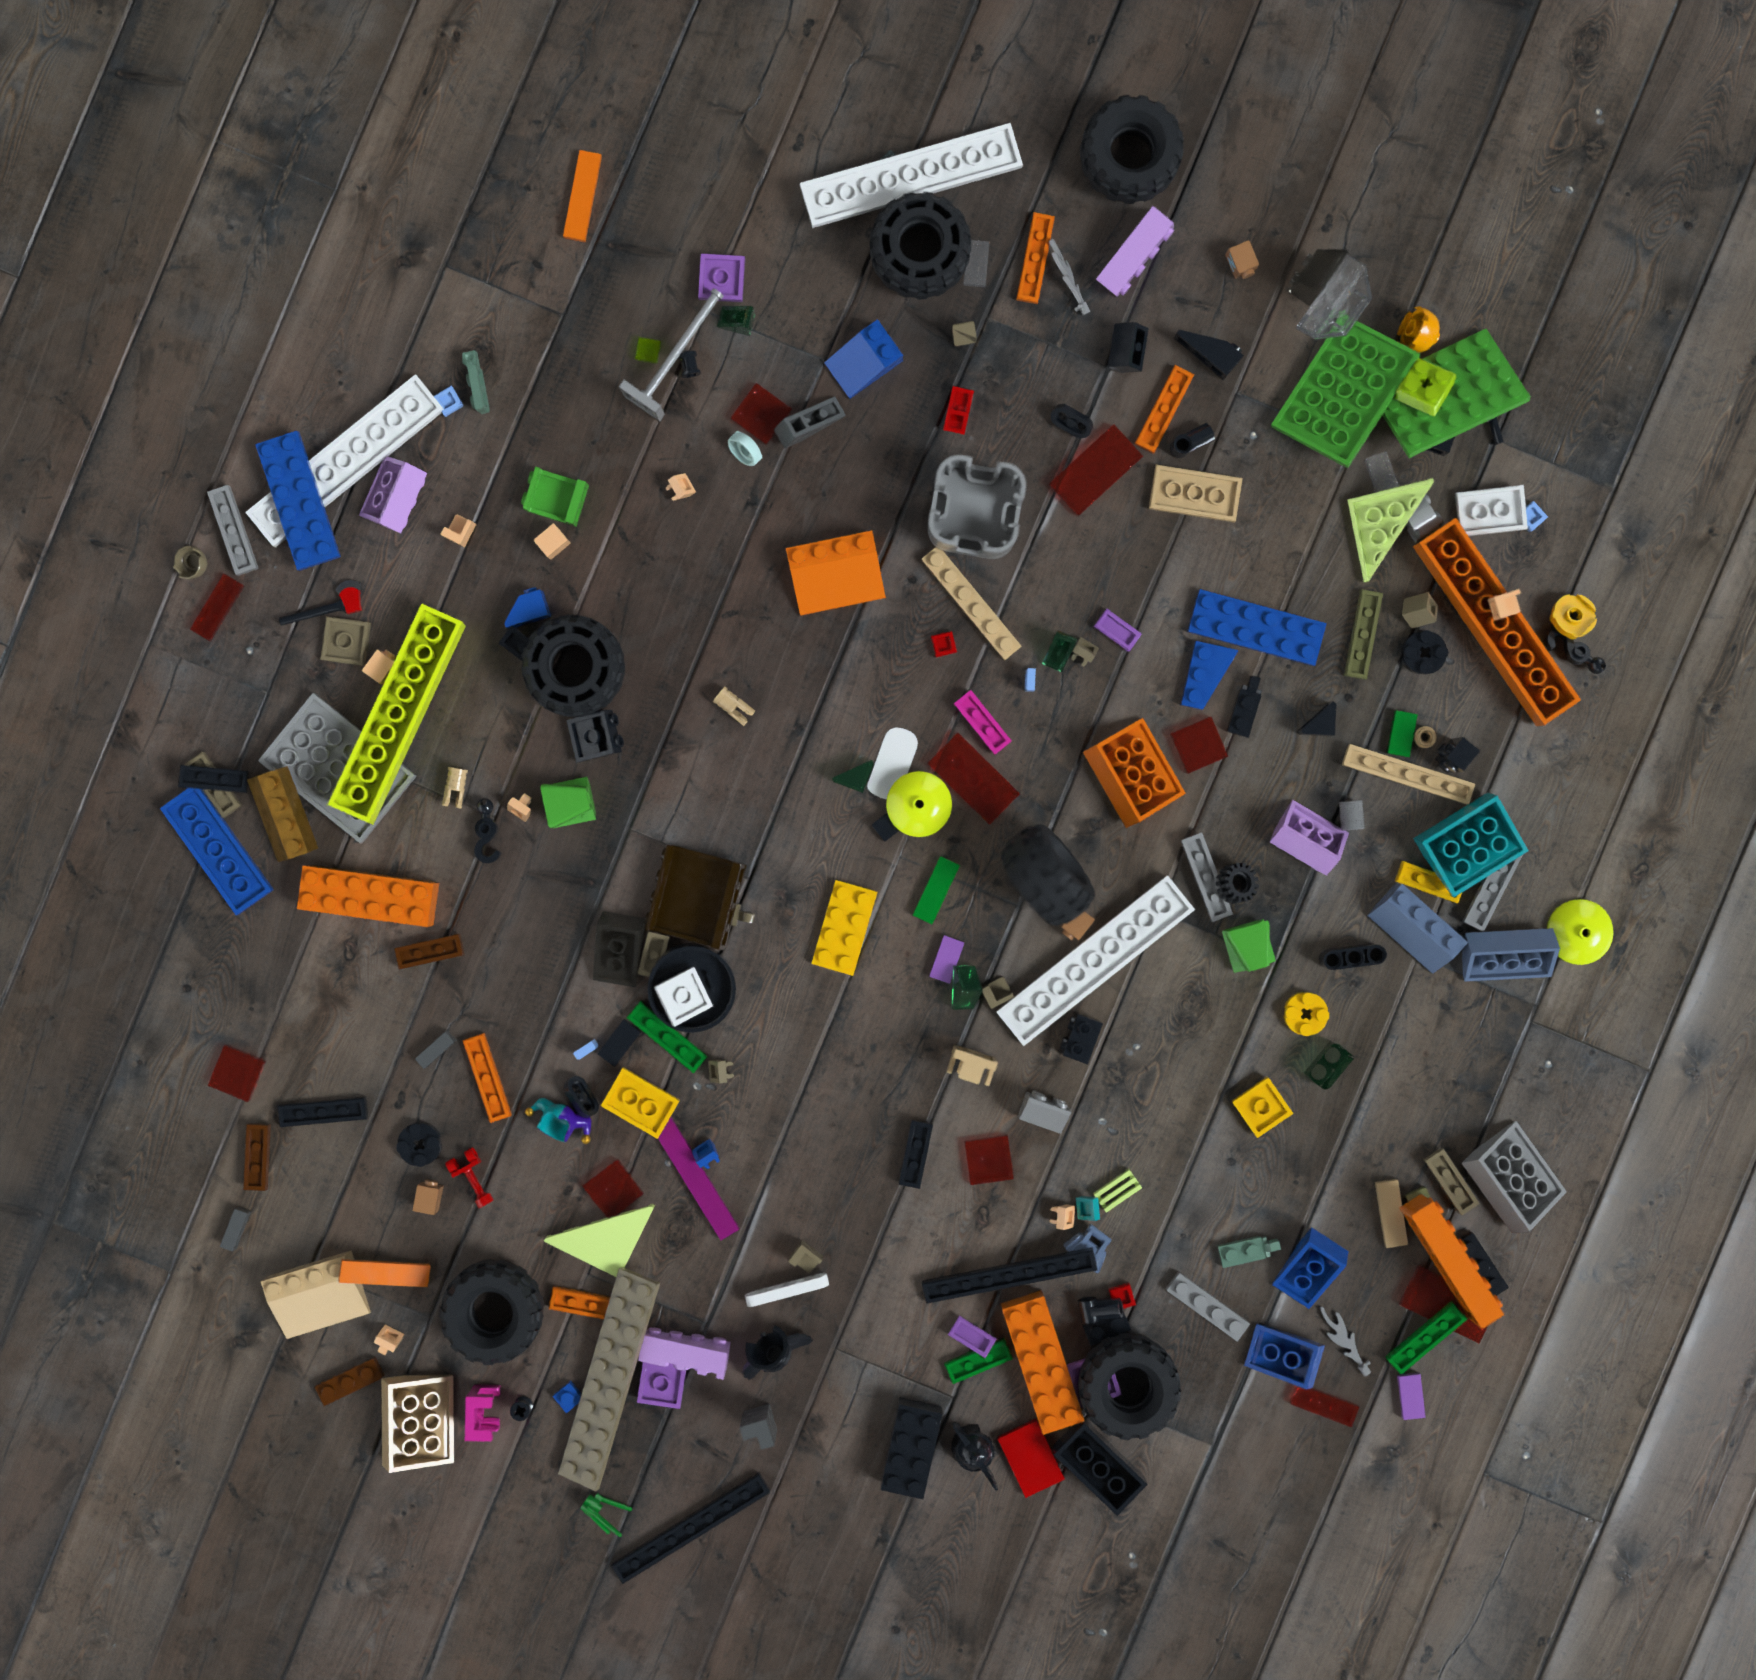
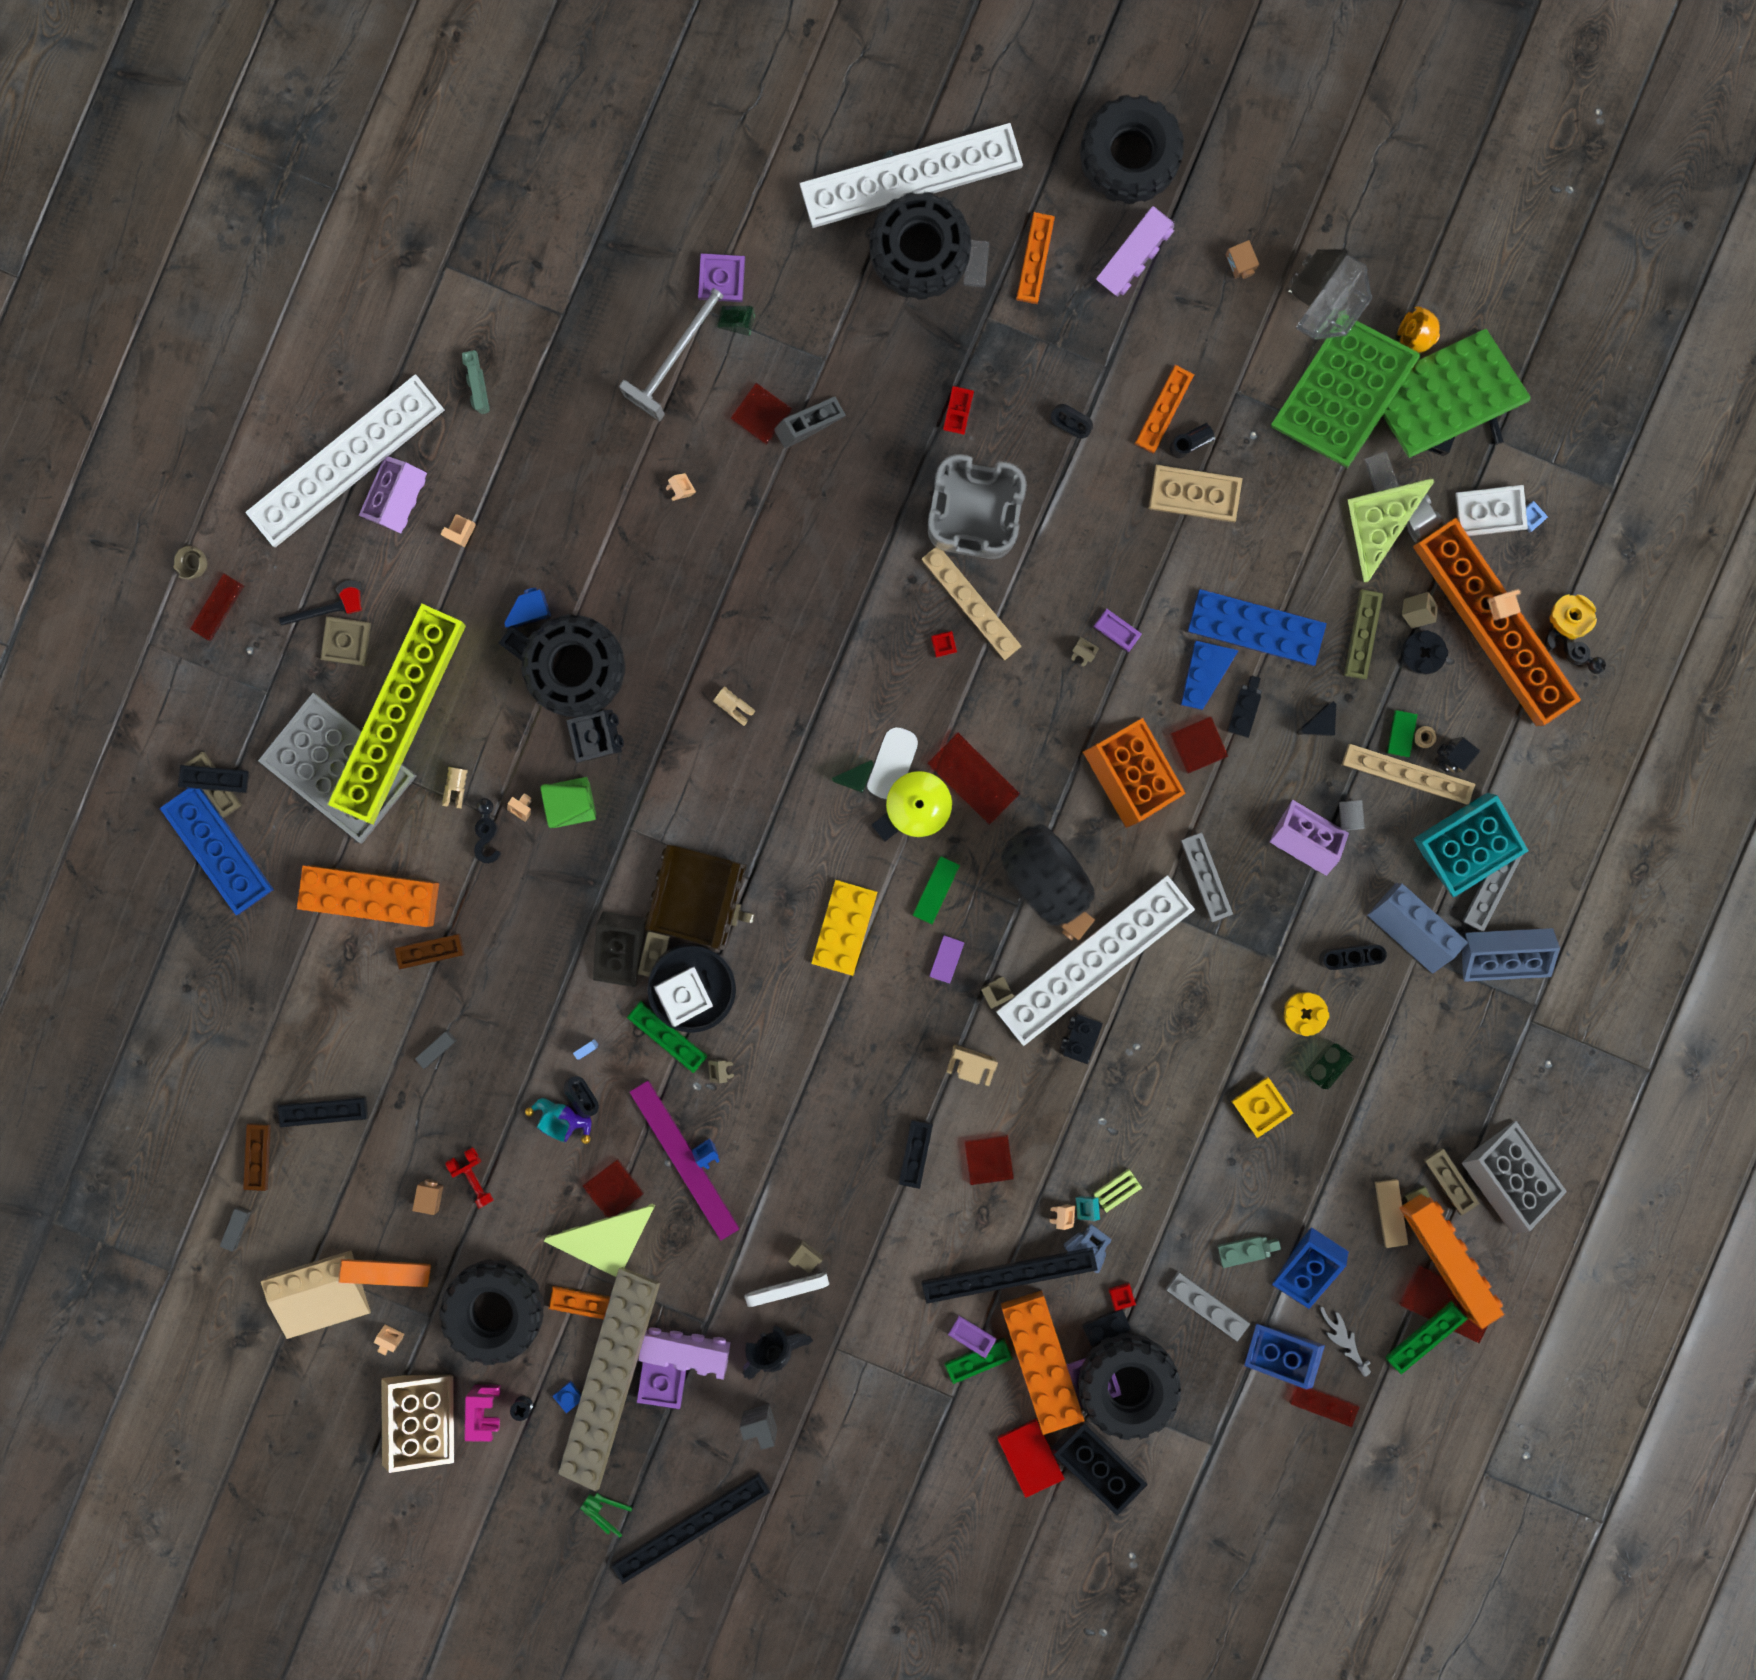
light grey plate [207,485,259,576] -> none
clear red tile [208,1045,266,1102] -> none
pearl gold slope [247,766,319,862] -> none
blue plate [255,431,341,571] -> none
reddish brown plate [315,1357,385,1406] -> none
light nougat brick [362,650,396,685] -> none
black plate [396,1122,442,1167] -> none
light blue tile [434,386,464,417] -> none
orange tile [462,1033,512,1123] -> none
bright green panel [521,467,589,527] -> none
light nougat panel [534,523,571,559] -> none
orange tile [563,150,602,242] -> none
black tile [598,1019,642,1067] -> none
yellow plate [601,1067,680,1139] -> none
clear neon green tile [635,337,661,364] -> none
black bush [678,351,701,378] -> none
light aqua hat [728,431,762,466] -> none
orange slope [786,530,886,616] -> none
blue slope [824,319,903,399] -> none
black brick [880,1397,942,1500] -> none
black helmet [951,1422,998,1491] -> none
dark tan slope [952,321,977,346] -> none
clear green slope [952,965,983,1010] -> none
dark pink plate [954,690,1012,755] -> none
light grey slope [1018,1090,1071,1134] -> none
light blue tile [1025,668,1036,692] -> none
clear green slope [1042,630,1078,672] -> none
light grey piece [1049,239,1091,316] -> none
clear red tile [1049,424,1143,517] -> none
black piece [1078,1296,1123,1324] -> none
black brick [1108,322,1149,373] -> none
black slope [1174,330,1244,380] -> none
black tyre [1216,863,1259,904] -> none
bright green piece [1222,919,1276,973] -> none
yellow tile [1394,861,1462,904] -> none
lime brick [1395,358,1456,416] -> none
medium lavender tile [1397,1372,1426,1420] -> none
black plate [1460,1231,1509,1296] -> none
neon yellow dish [1547,899,1613,965] -> none

